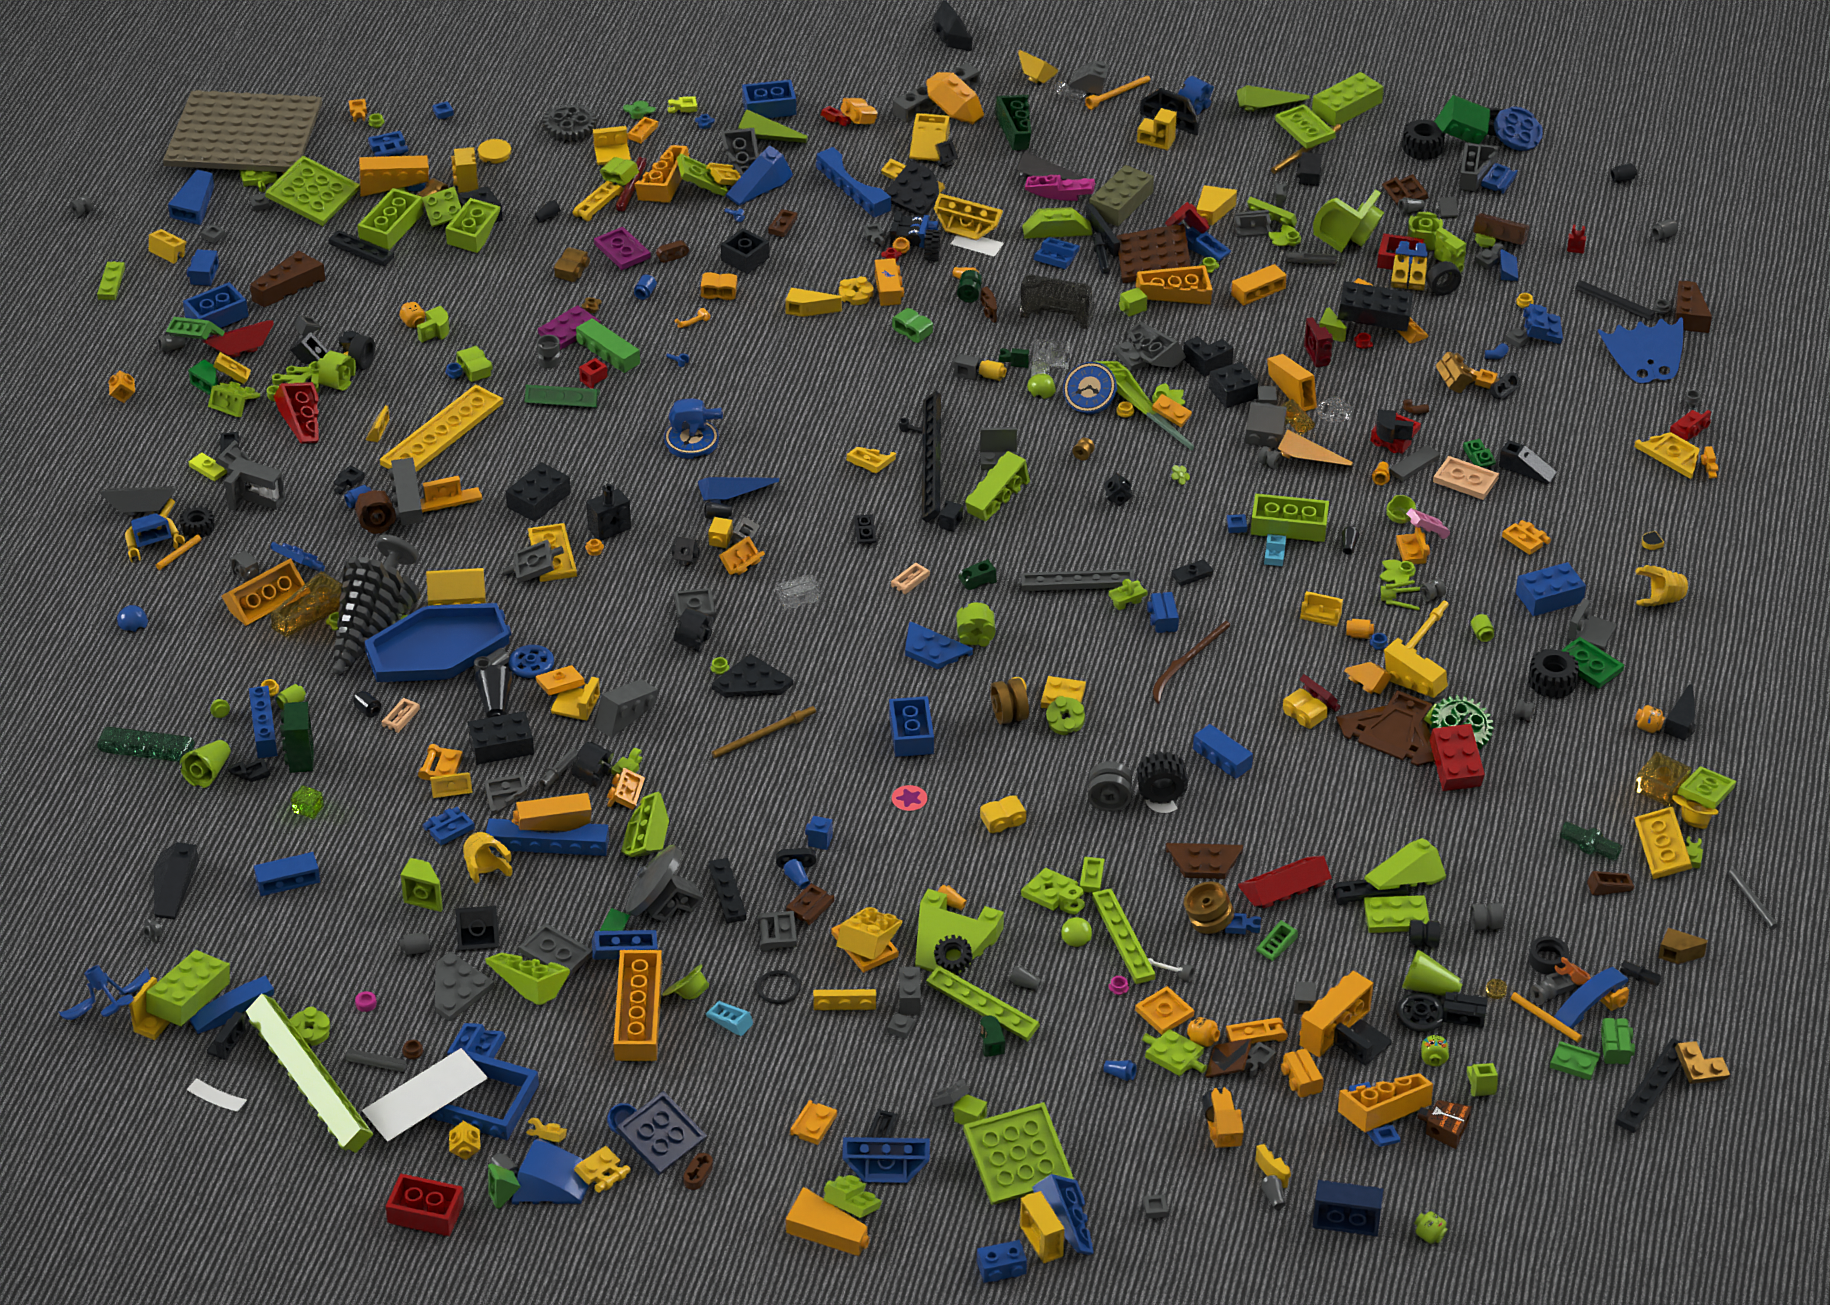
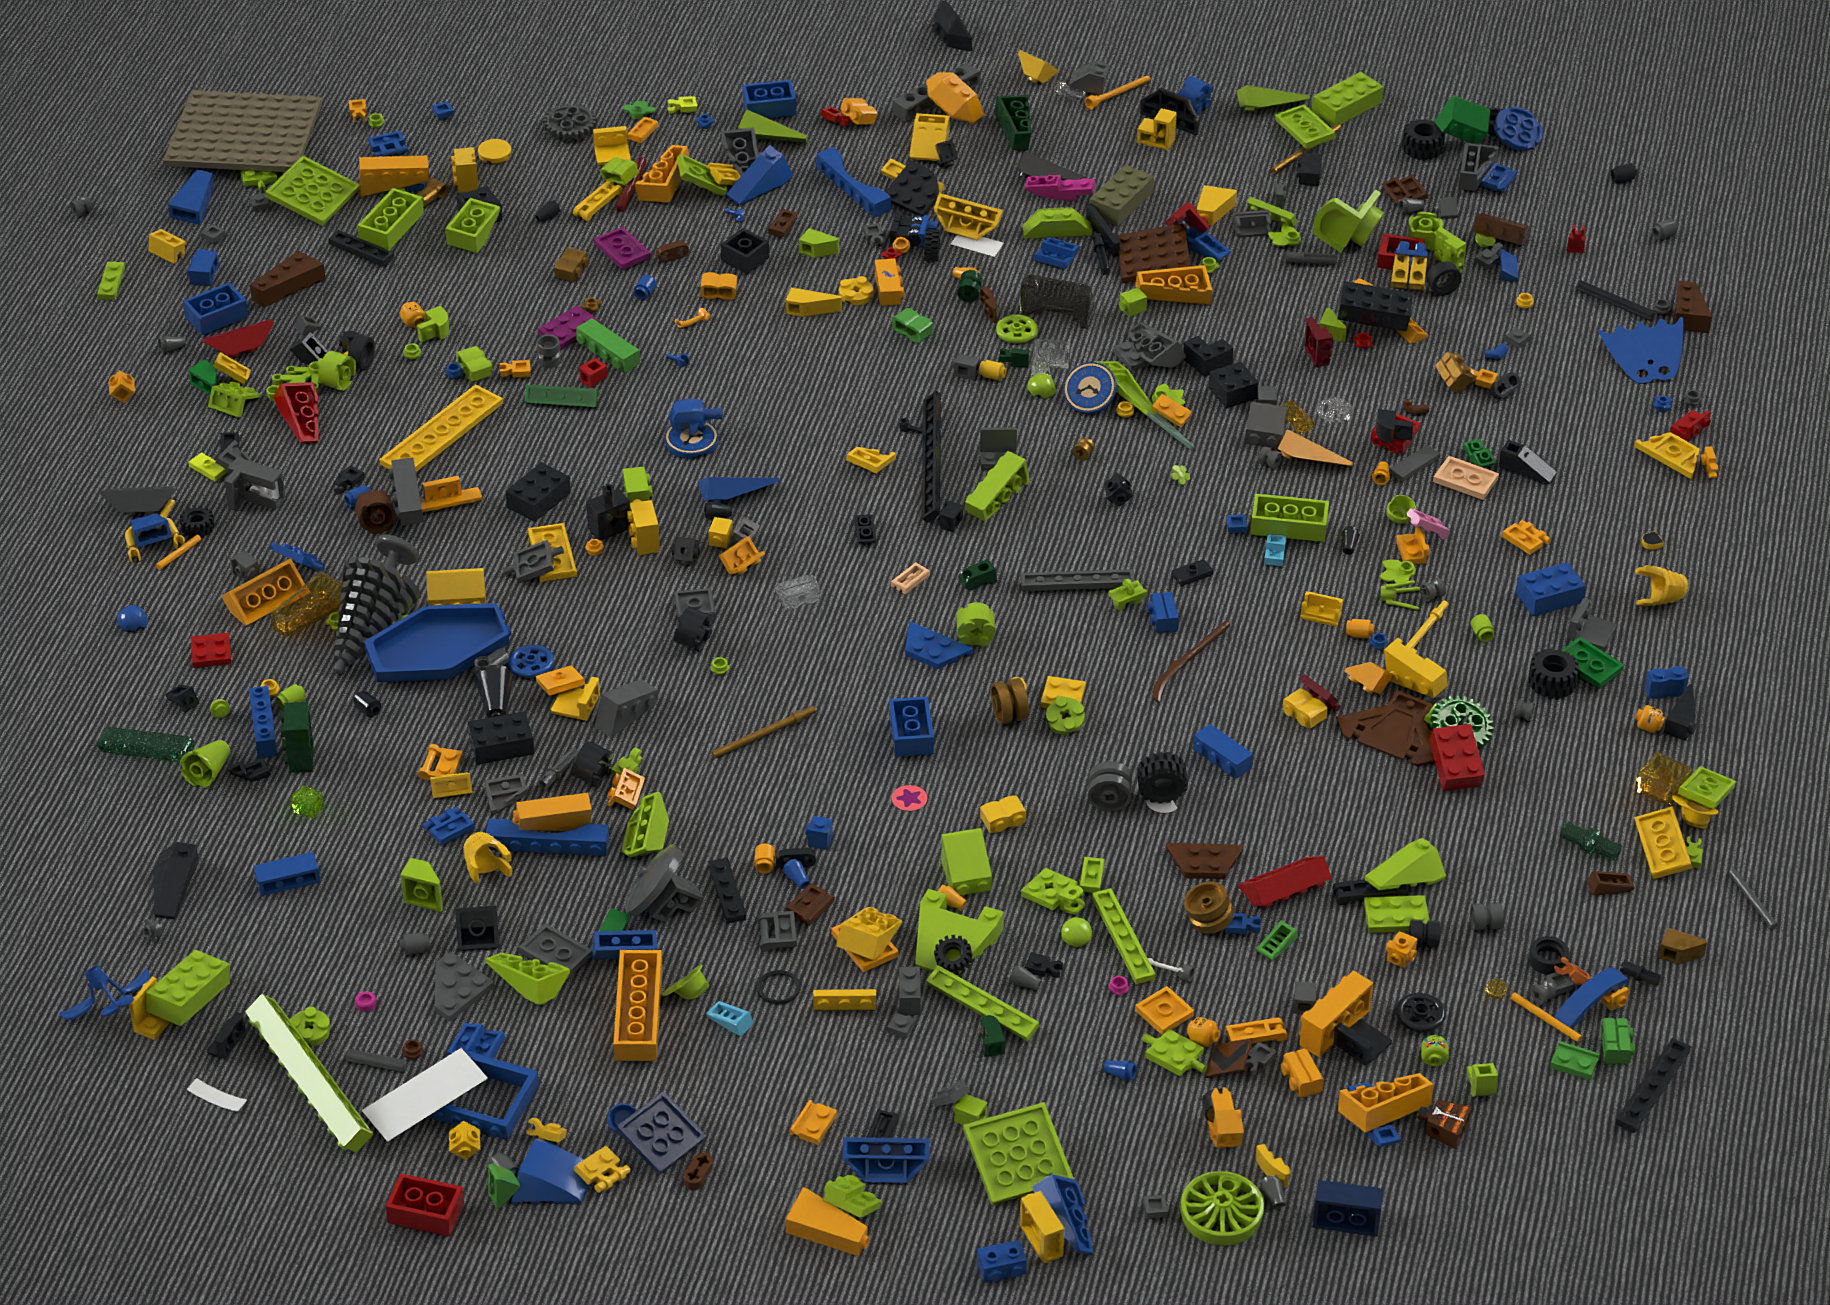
bright green fence [166,317,225,340] -> none
blue slope [189,975,274,1034] -> none
yellow slope [366,405,390,442] -> none
light nougat tile [381,698,420,733] -> none
lime bracket [422,187,461,227] -> none
black plate [711,654,793,698] -> none
light orange brick [1231,264,1287,306] -> none
light orange slope [1267,354,1317,412] -> none
lime cone [1402,950,1462,996] -> none
lime head [1414,1211,1448,1244] -> none
black brick [1443,992,1488,1028] -> none
blue plate [1523,304,1563,344] -> none
pearl gold plate [1675,1041,1730,1084] -> none
none -> black bracket [165,684,199,713]
none -> red plate [191,632,232,668]
none -> lime plate [403,343,421,359]
none -> light orange plate [500,360,531,378]
none -> lime brick [622,466,653,503]
none -> yellow brick [627,499,660,555]
none -> light orange brick [754,844,775,874]
none -> lime slope [799,228,839,258]
none -> lime slope [941,828,992,895]
none -> lime plate [996,314,1038,344]
none -> black plate [1025,952,1063,978]
none -> lime piece [1181,1171,1264,1245]
none -> light orange brick [1385,931,1418,968]
none -> blue brick [1645,666,1689,699]
none -> blue plate [1653,396,1672,412]

